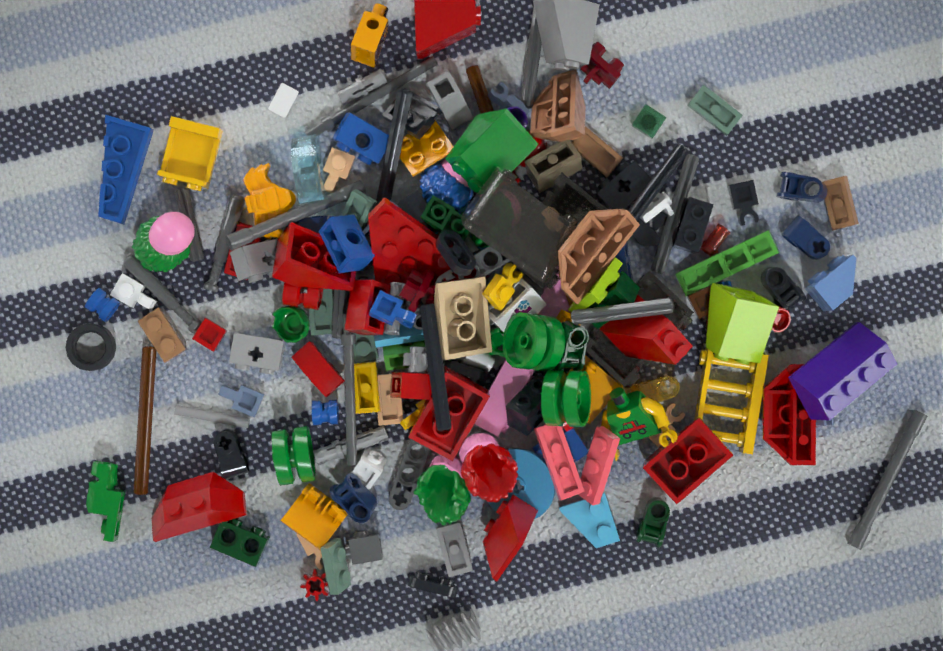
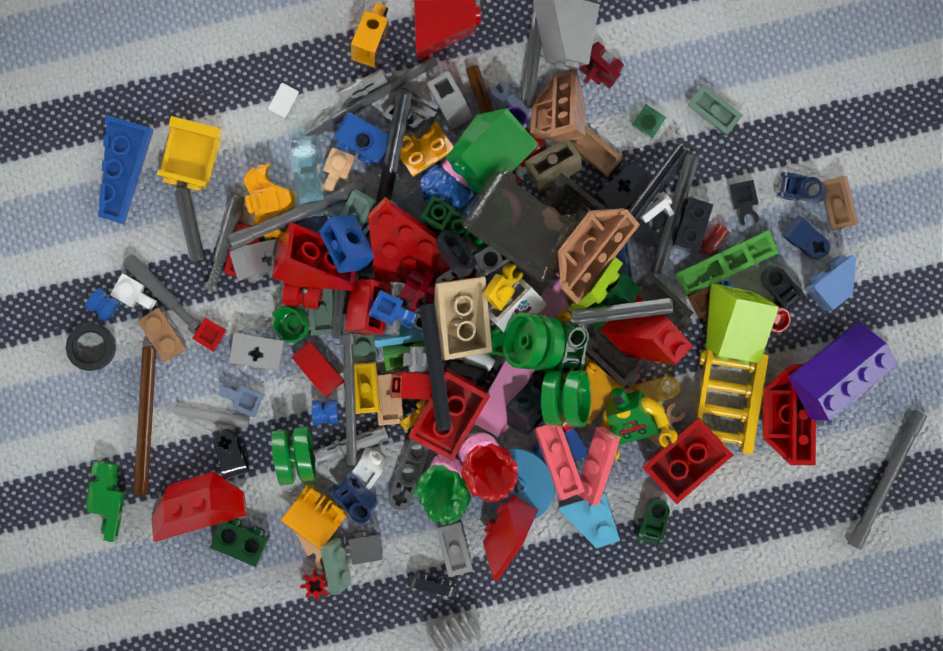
hair [131,212,194,272] -> none

